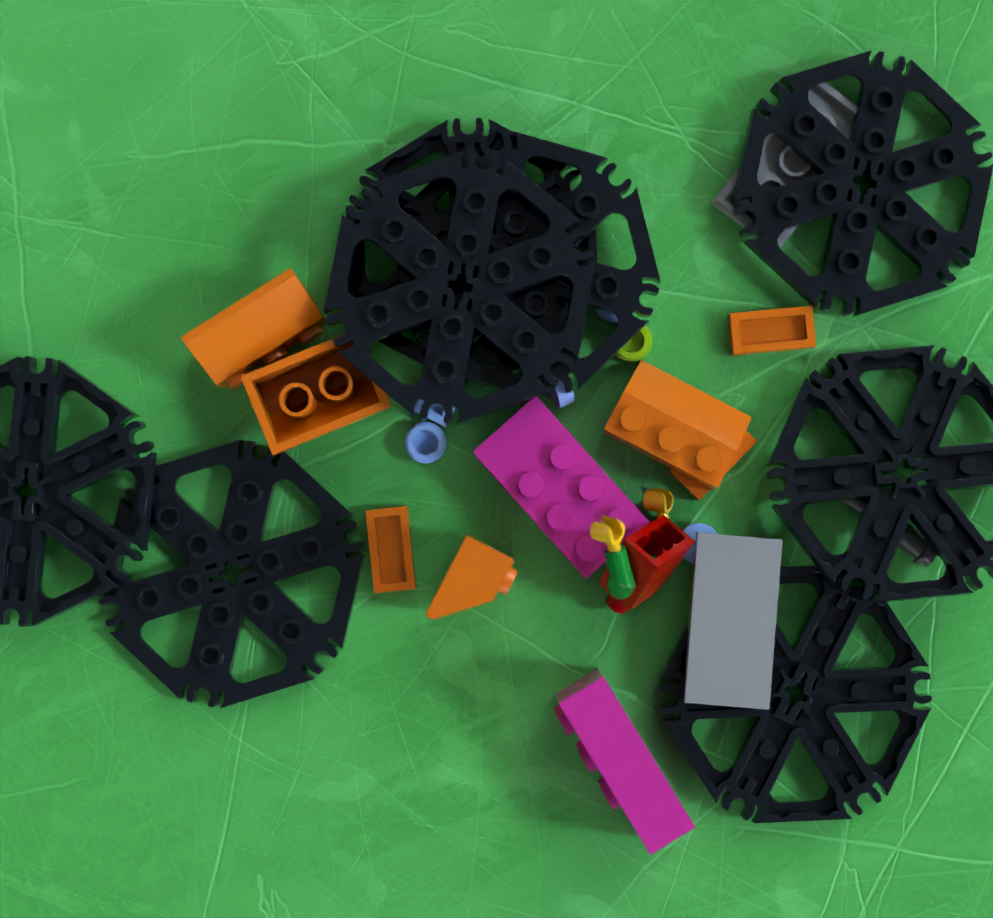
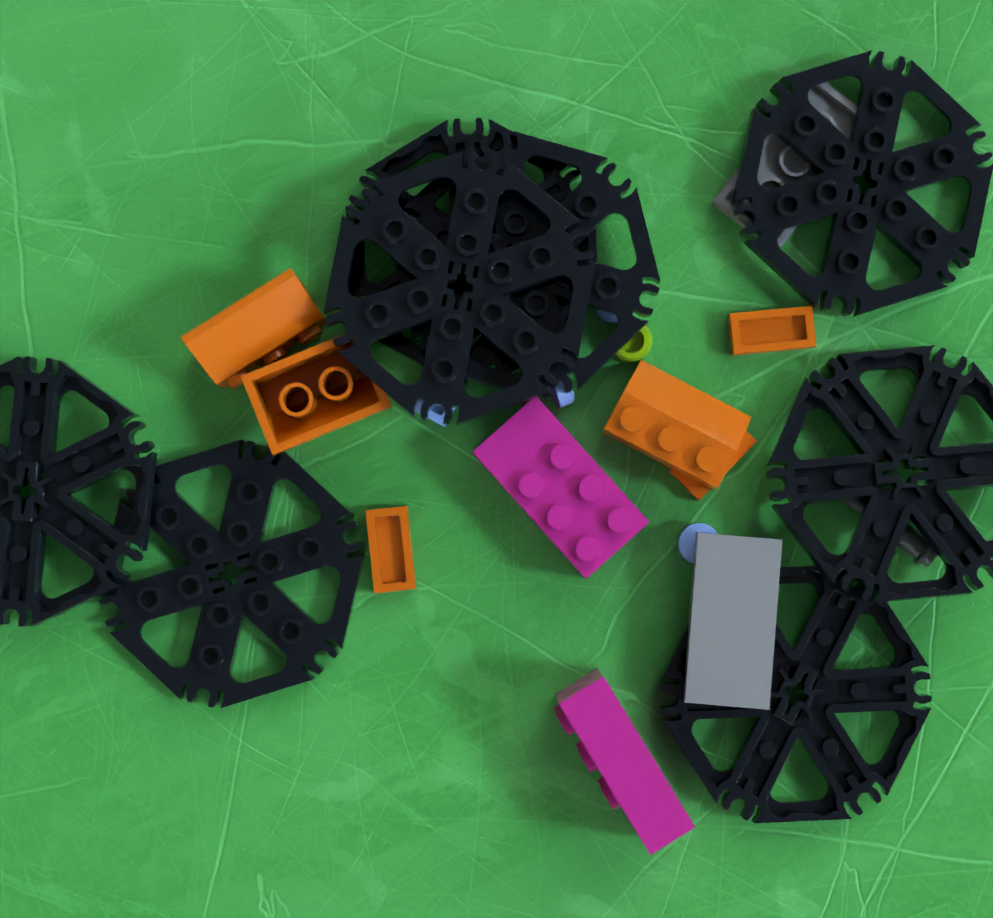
light blue tile [405,422,447,464] -> none
orange slope [425,535,518,620] -> none
torso [590,487,695,614] -> none

